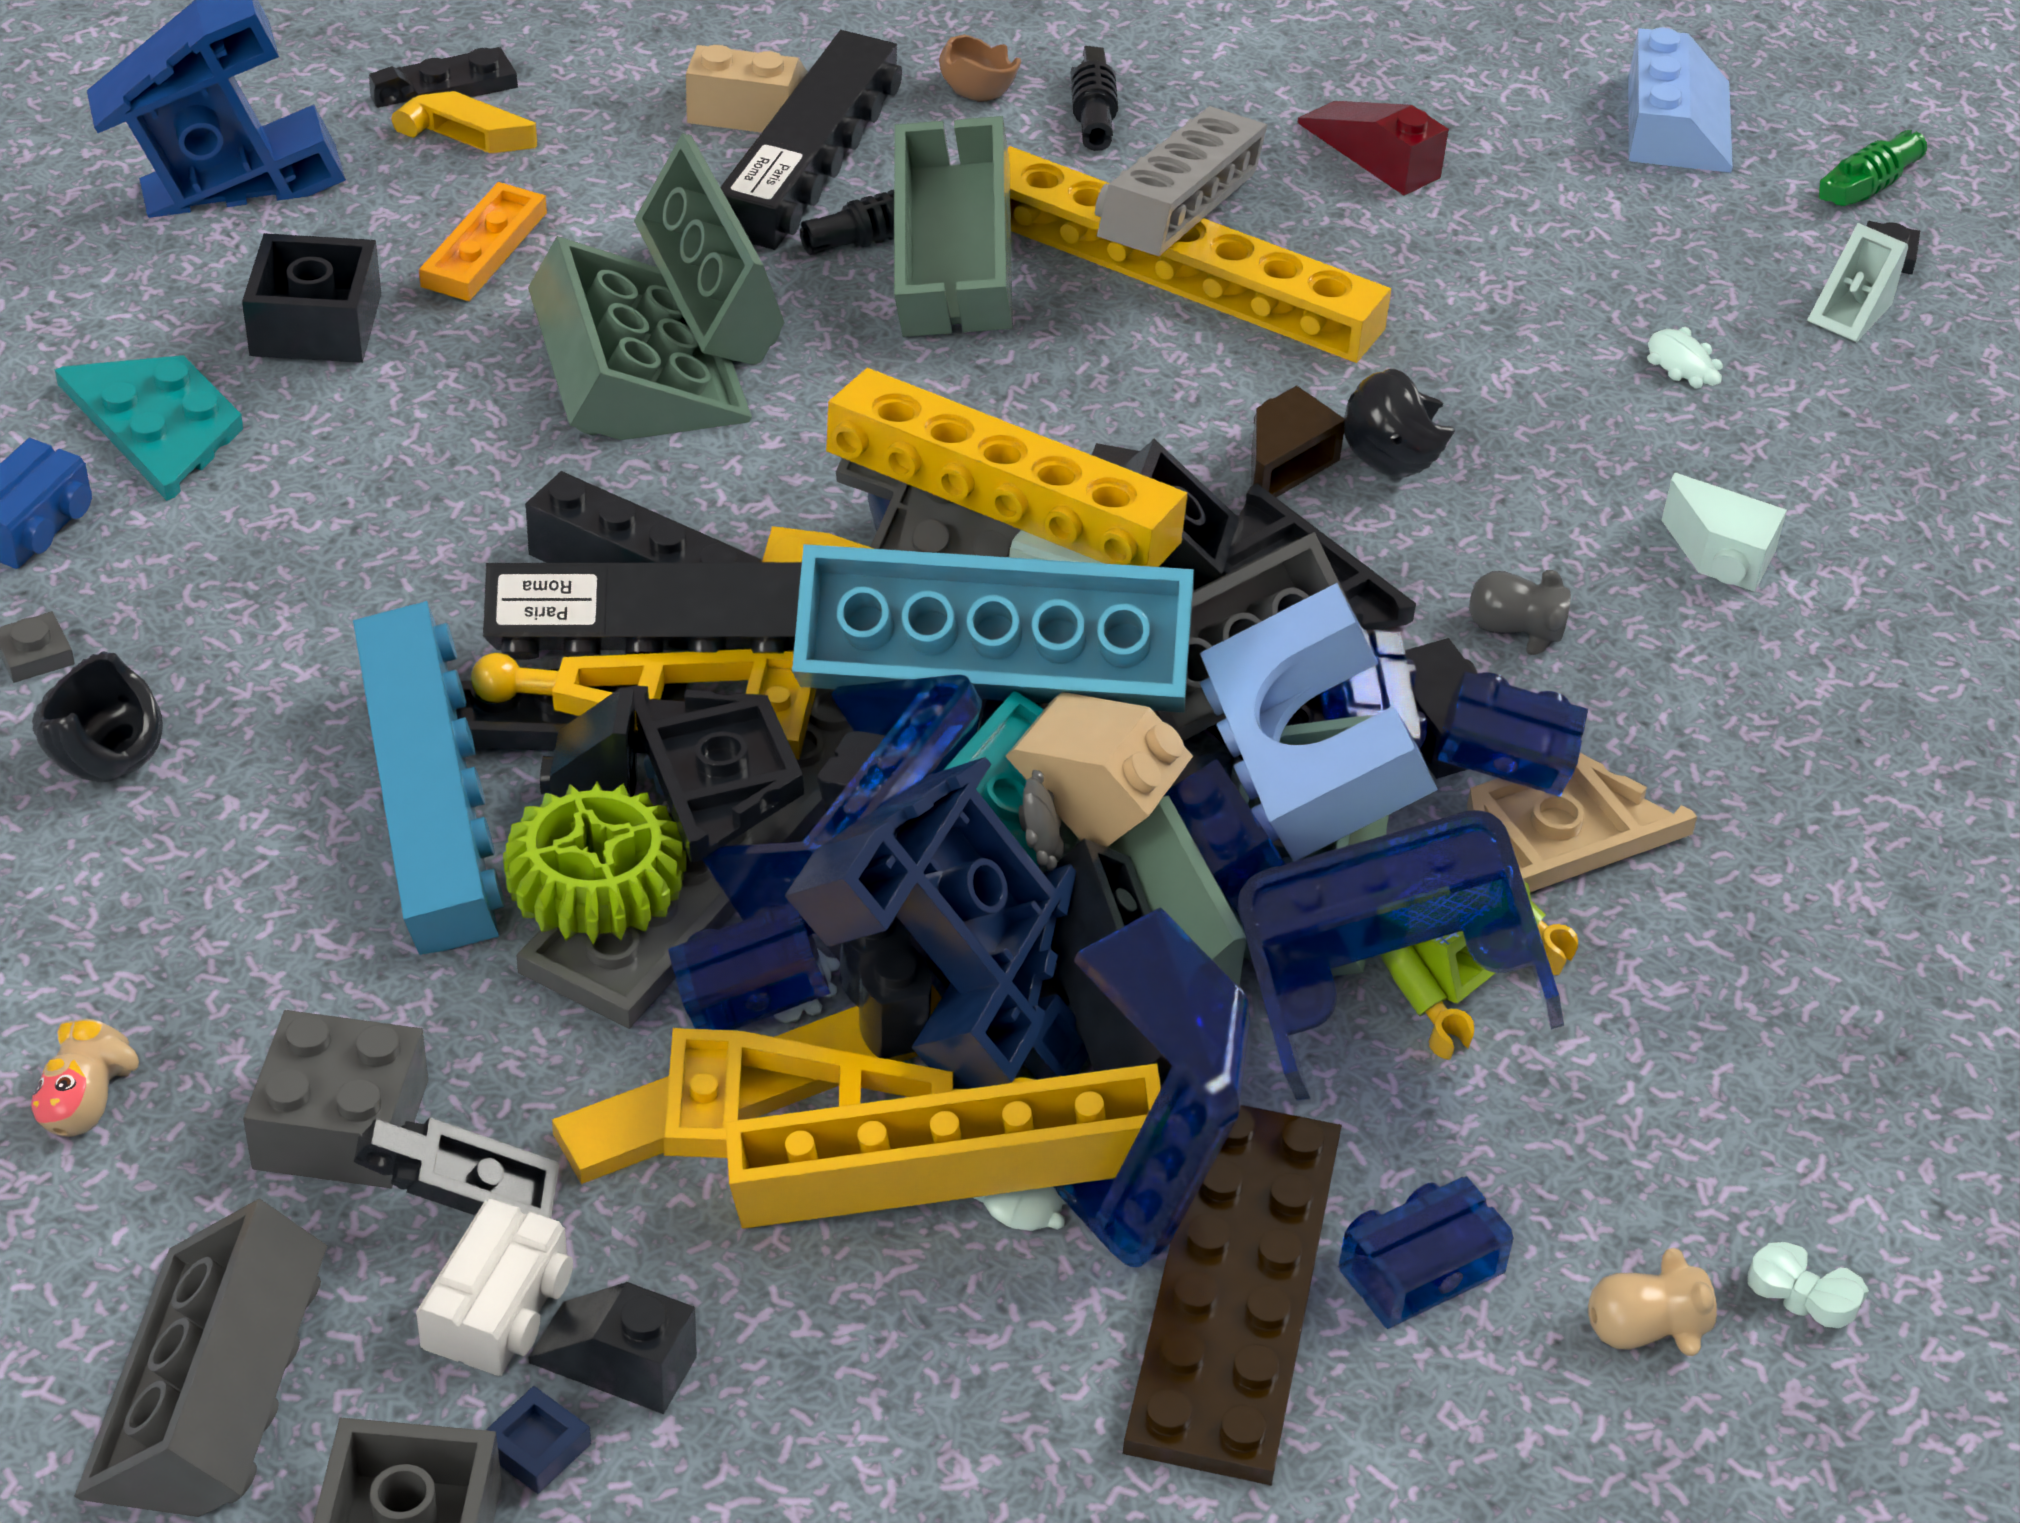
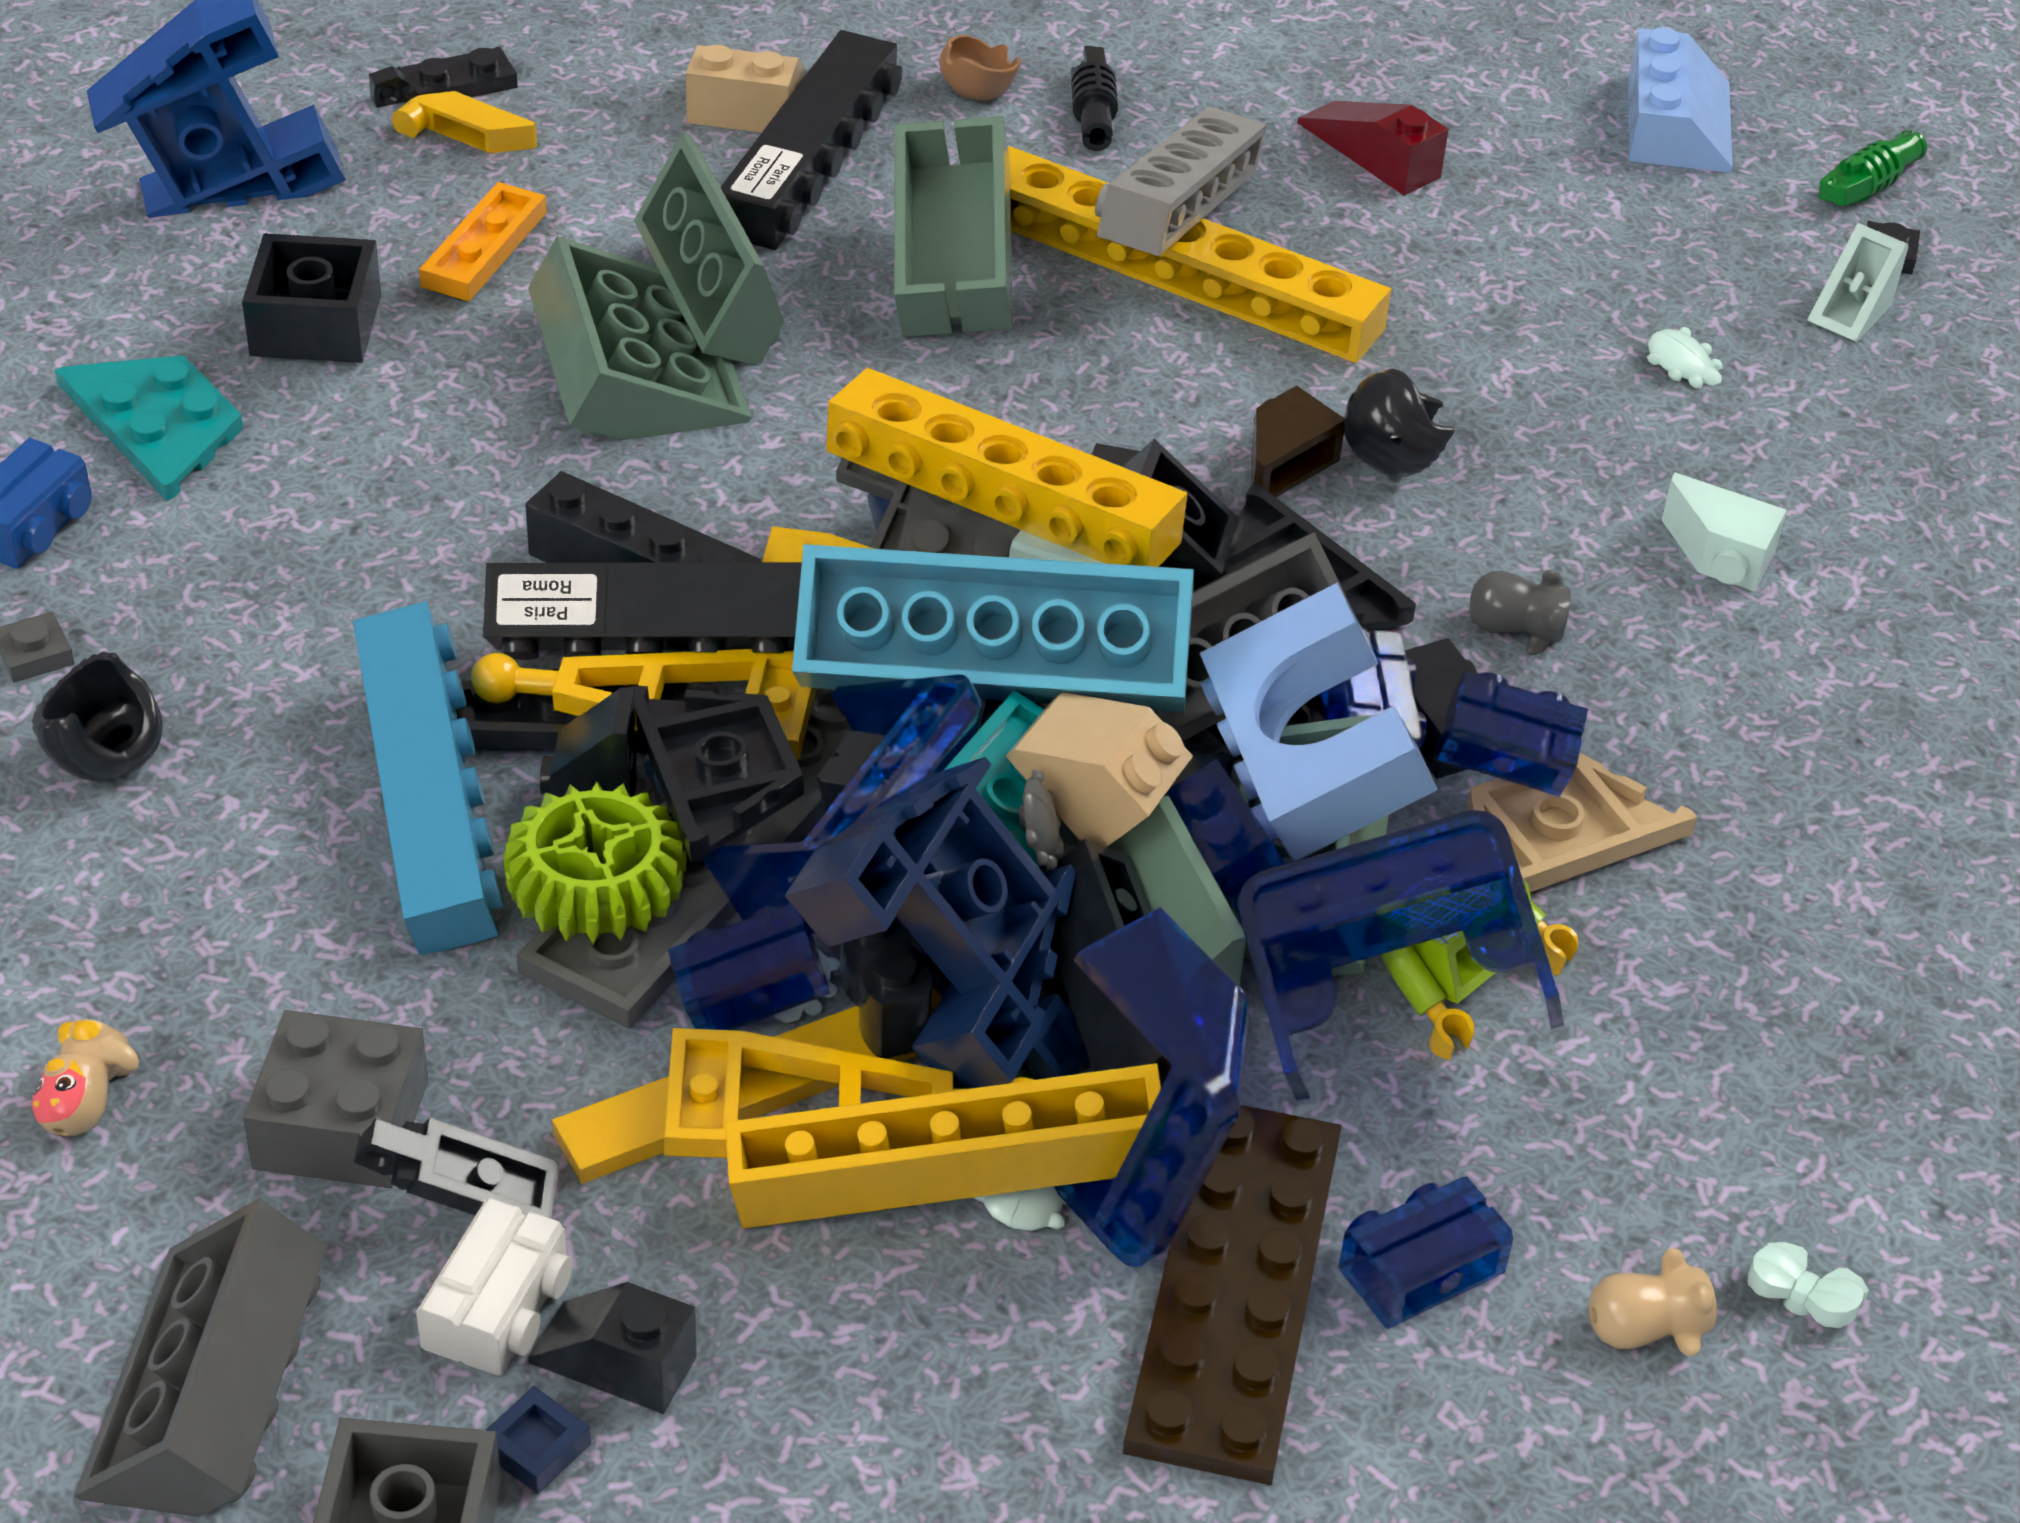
black hinge [800,189,894,255] -> none

